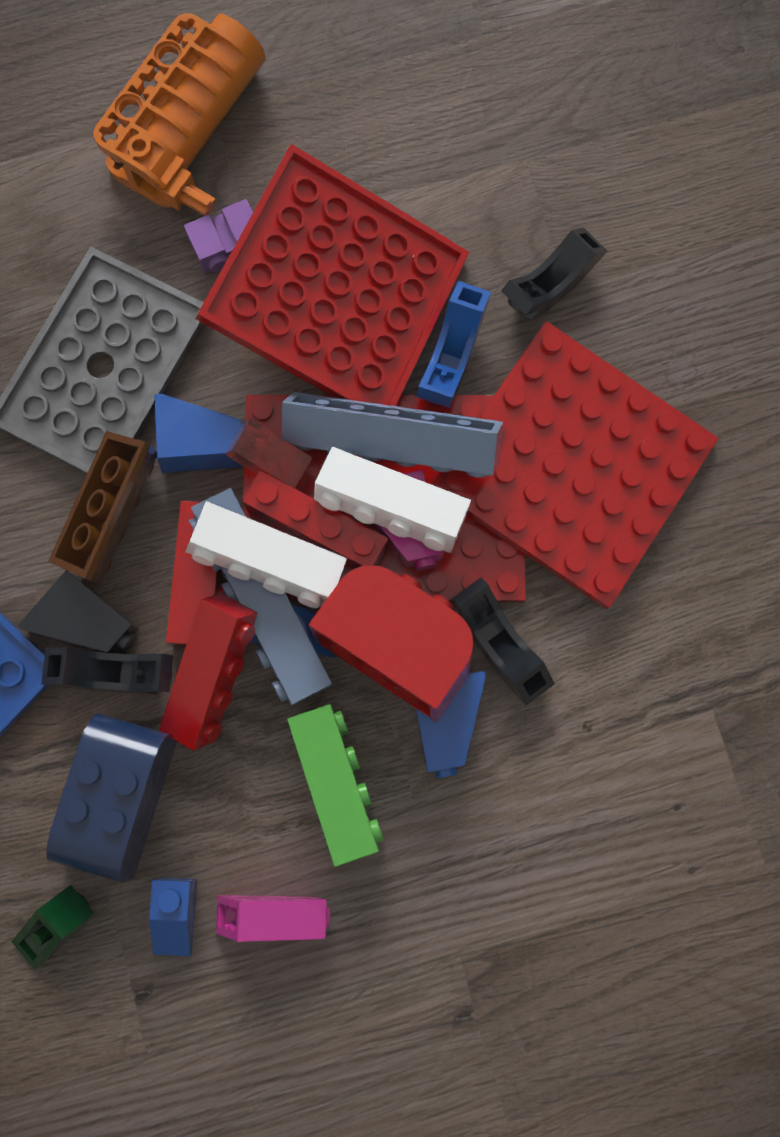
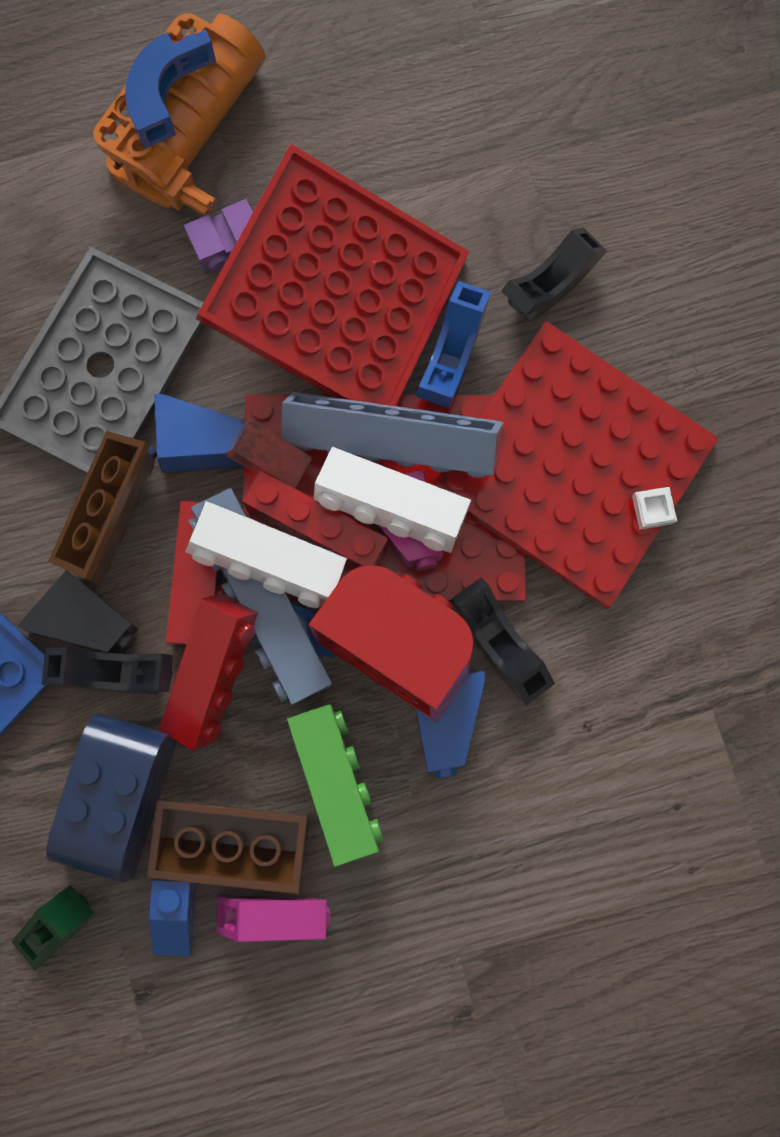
none -> blue arch [126,30,216,149]
none -> reddish brown slope [147,799,310,894]
none -> white tile [632,487,677,530]

